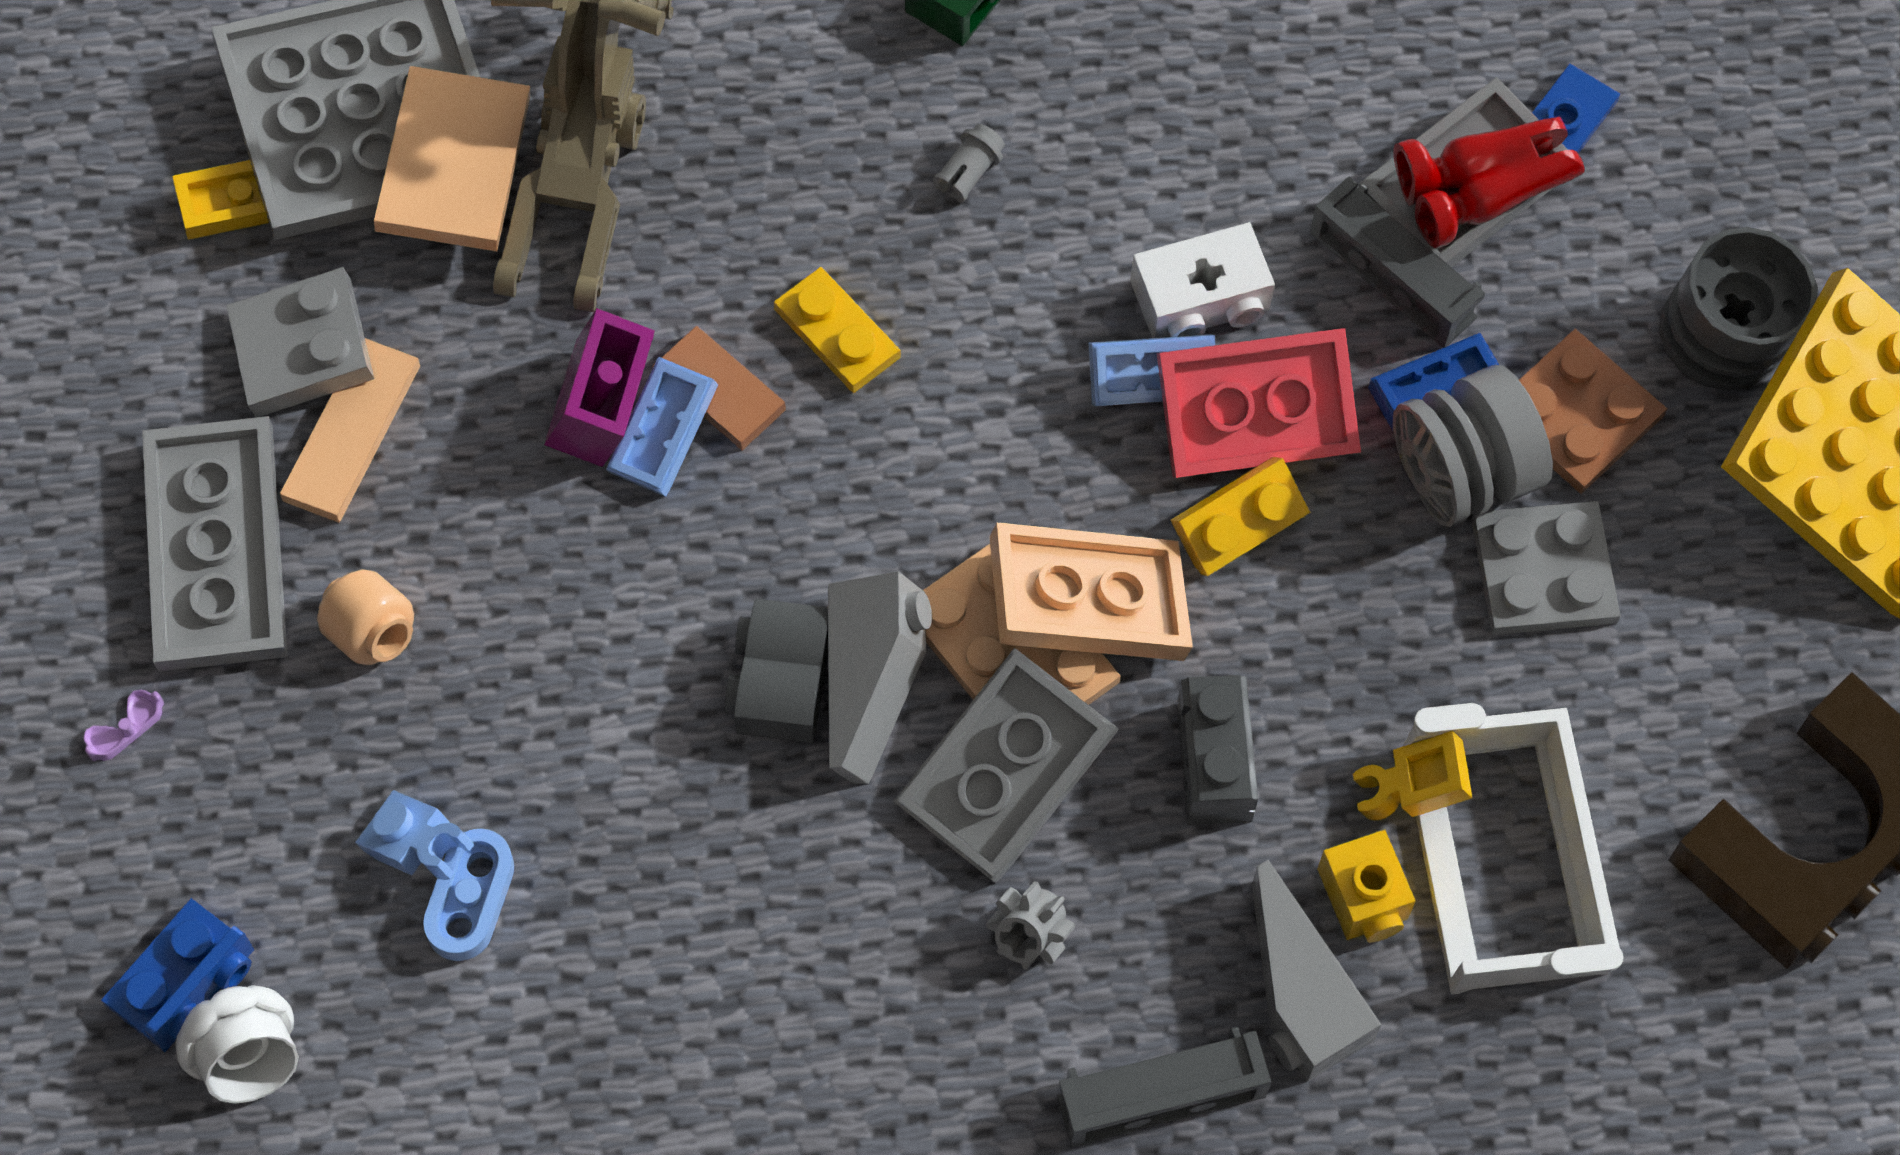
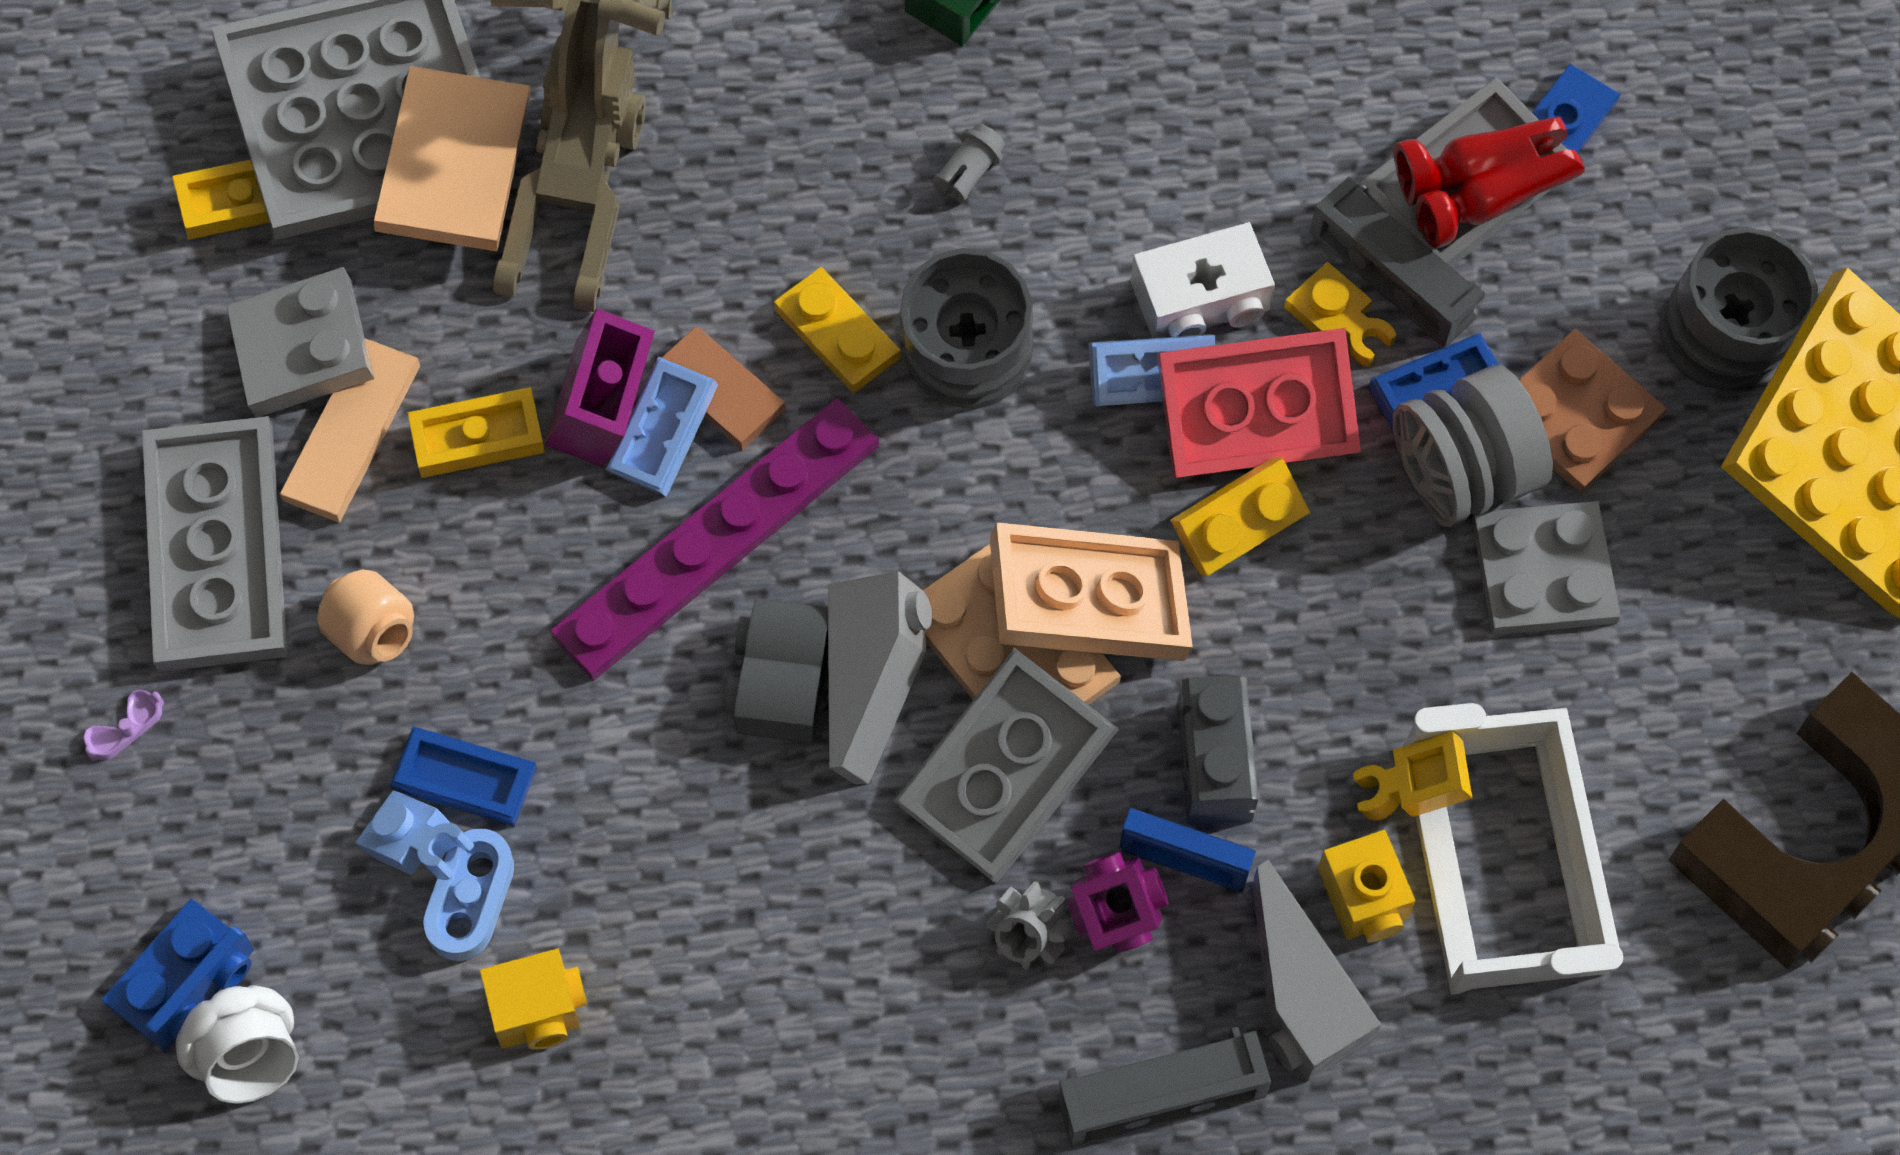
none -> blue tile [390,726,537,827]
none -> yellow plate [407,387,545,478]
none -> yellow brick [480,948,588,1050]
none -> magenta plate [550,398,879,681]
none -> dark grey wheel [900,248,1033,409]
none -> magenta brick [1067,851,1169,953]
none -> blue tile [1119,808,1256,892]
none -> yellow plate [1284,261,1397,367]

